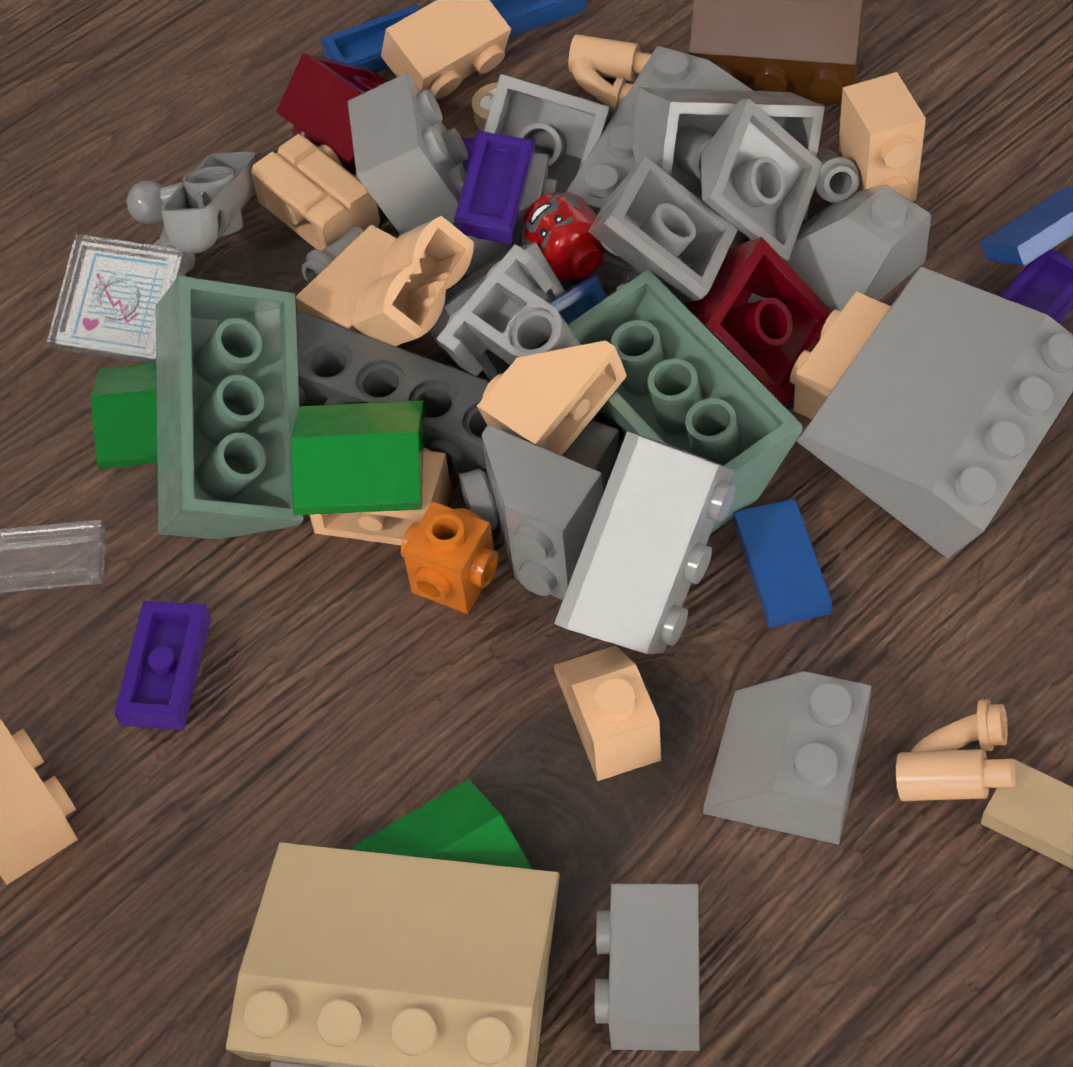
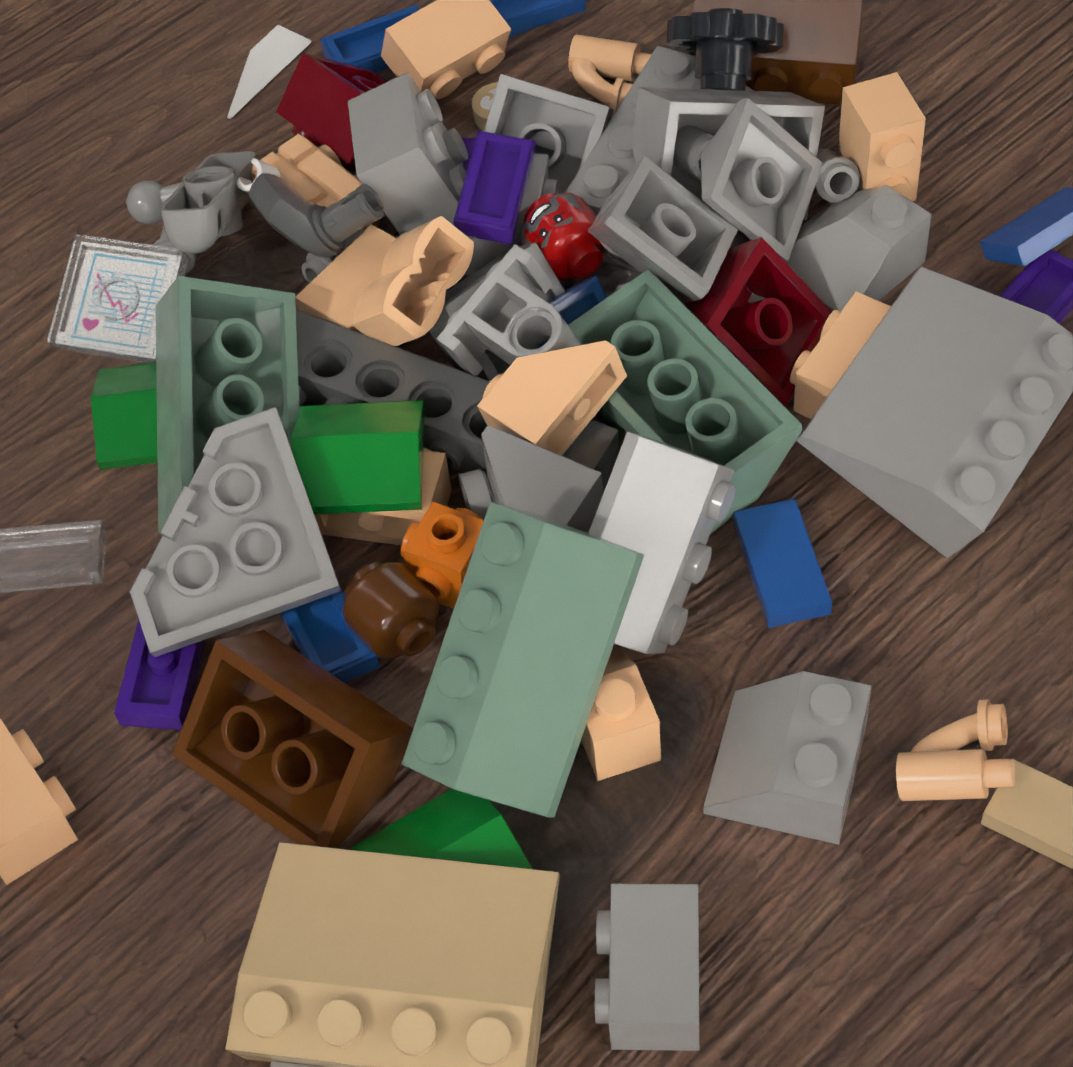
none -> light grey plate [130,407,341,657]
none -> reddish brown slope [172,630,413,849]
none -> white sticker [227,25,312,119]
none -> dark grey arm [236,158,384,258]
none -> blue tile [280,585,379,683]
none -> reddish brown head [342,562,440,658]
none -> sand green slope [402,502,644,817]
none -> black plant [666,8,784,91]

